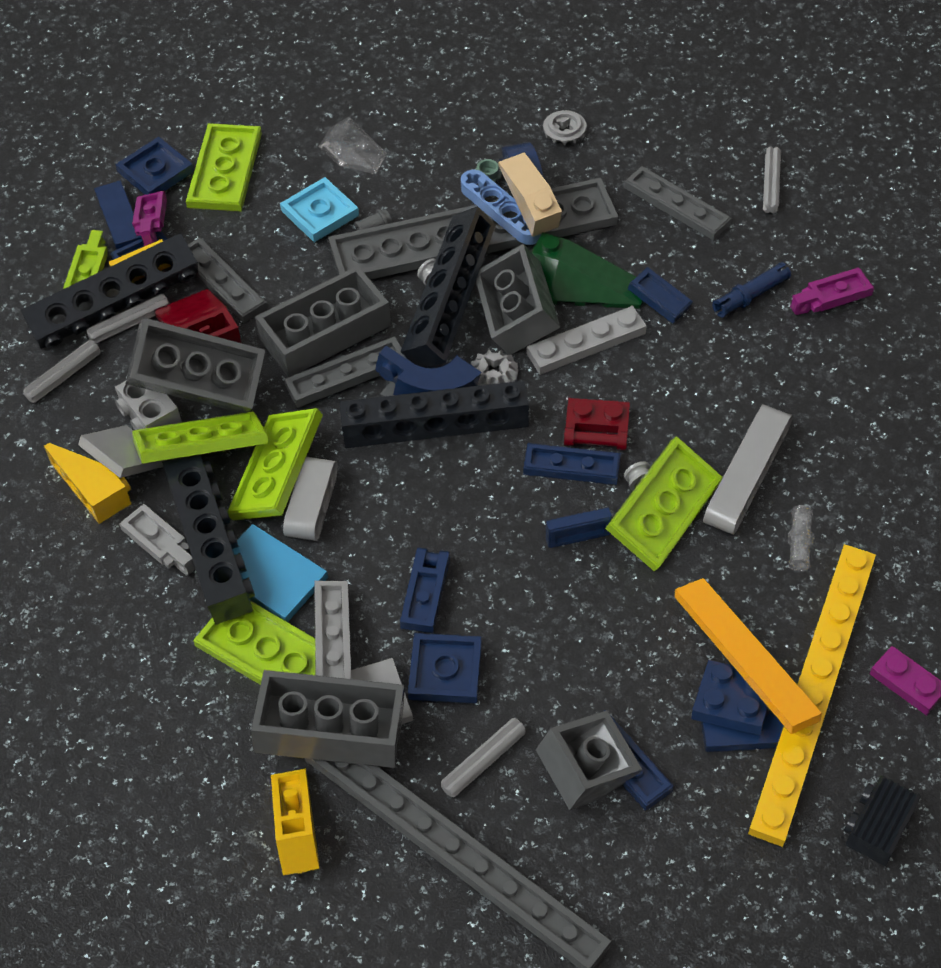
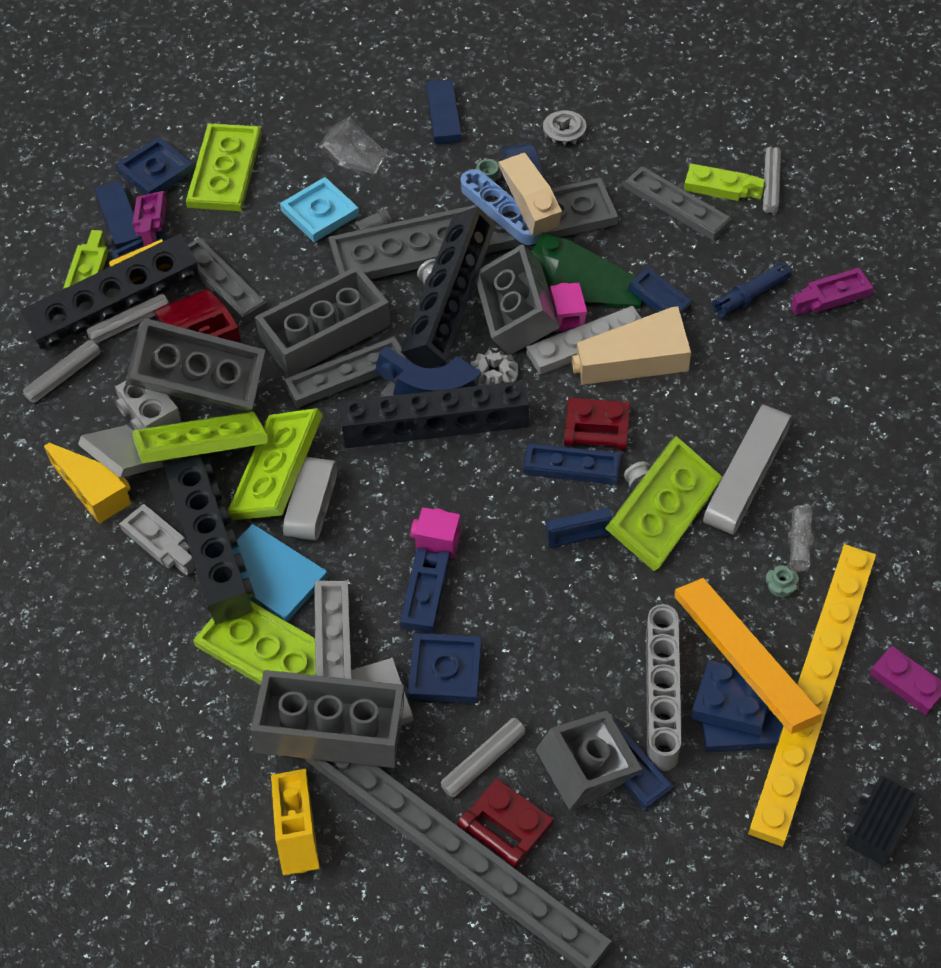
none -> dark pink brick [411,507,461,558]
none -> dark blue tile [426,79,462,144]
none -> dark red plate [457,778,553,869]
none -> dark pink brick [549,283,587,332]
none -> tan slope [572,306,691,385]
none -> light grey beam [646,604,681,771]
none -> lime hinge [684,164,765,201]
none -> sand green plate [766,565,799,597]

